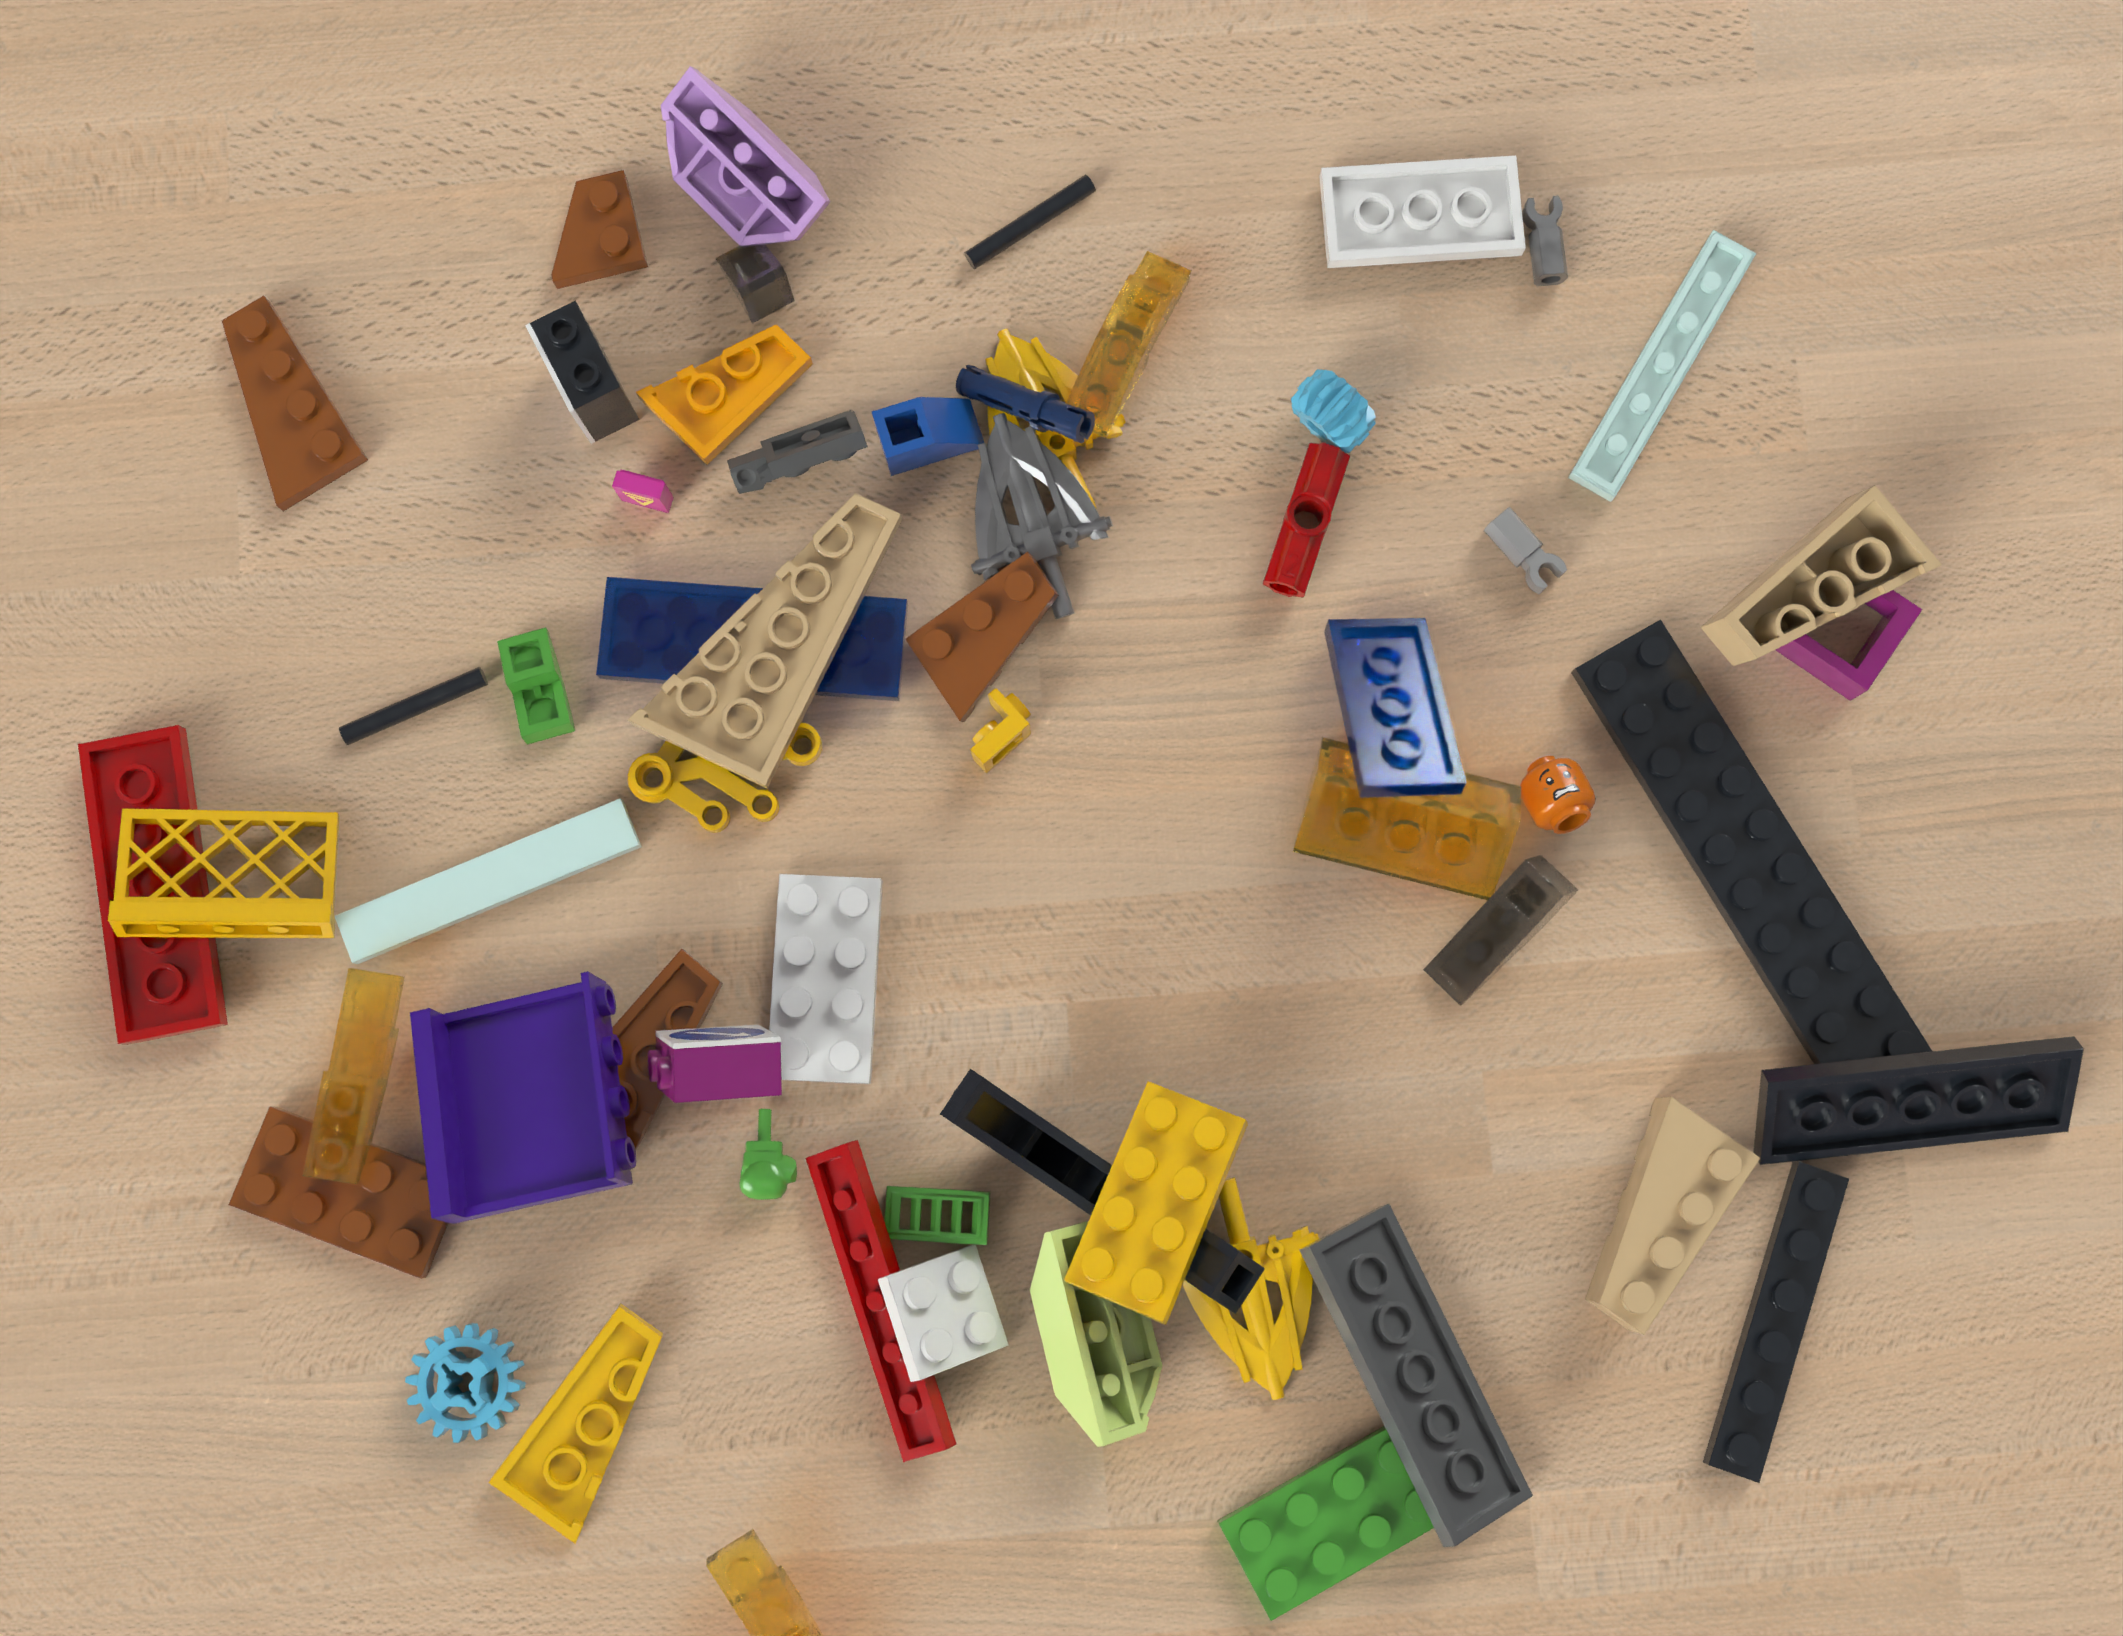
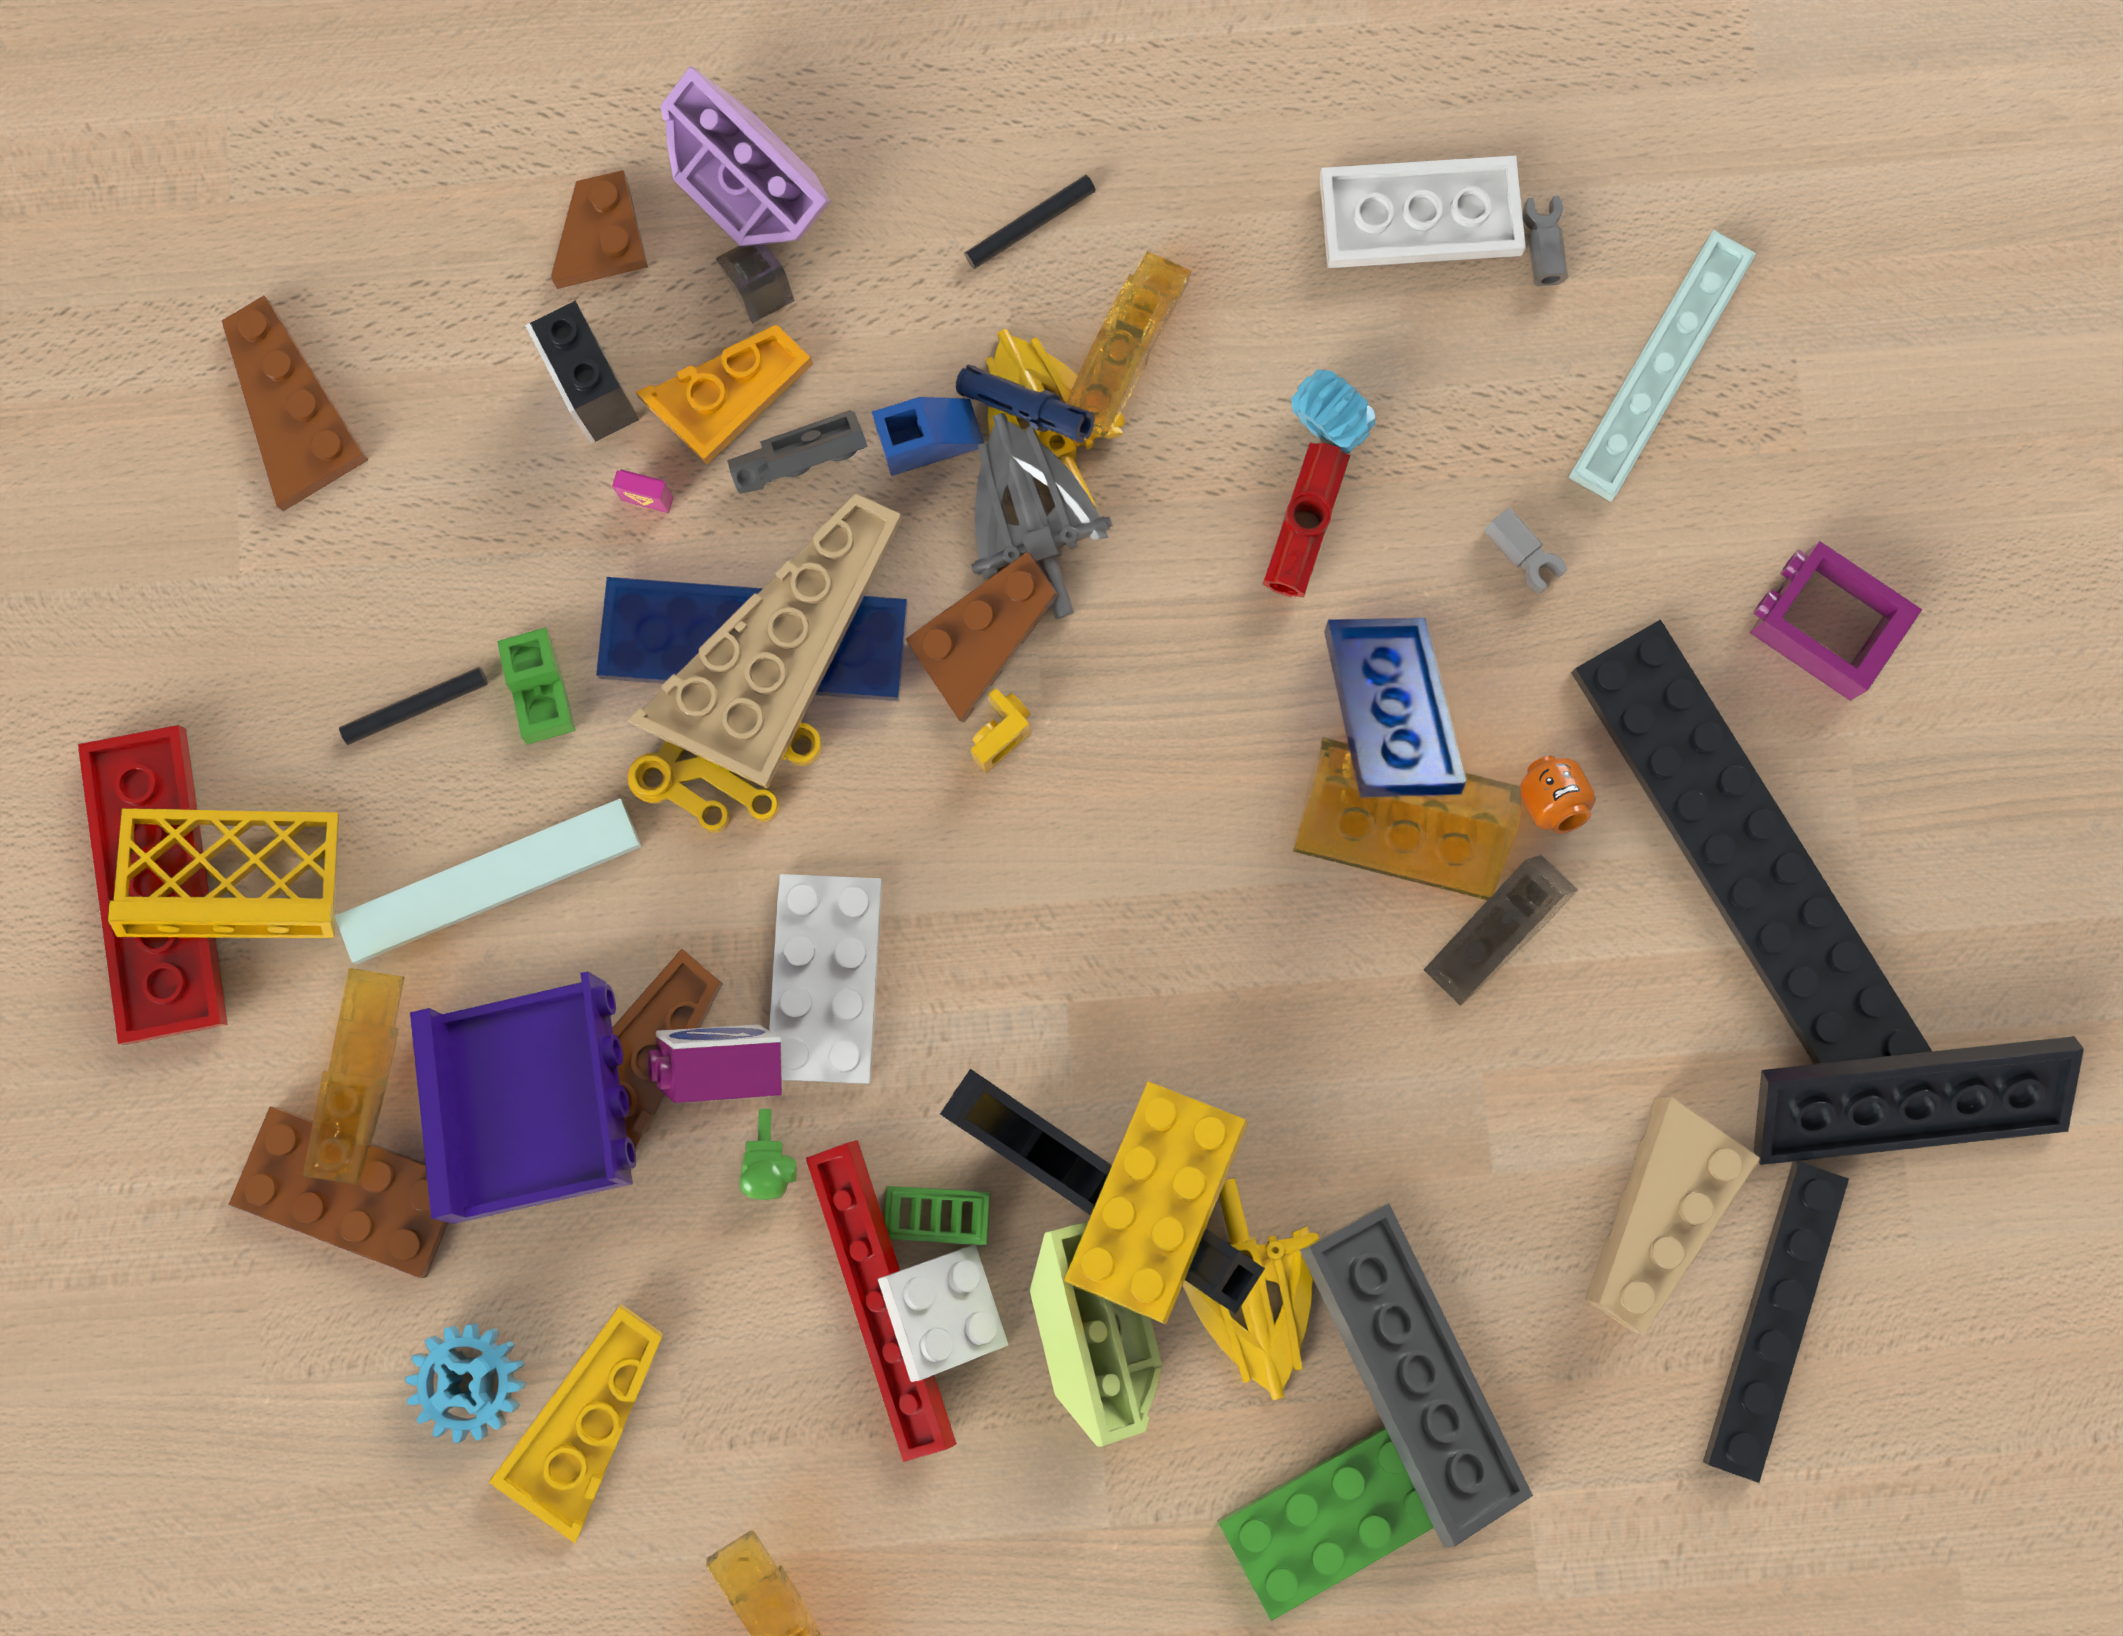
tan wedge [1700,485,1942,666] -> none

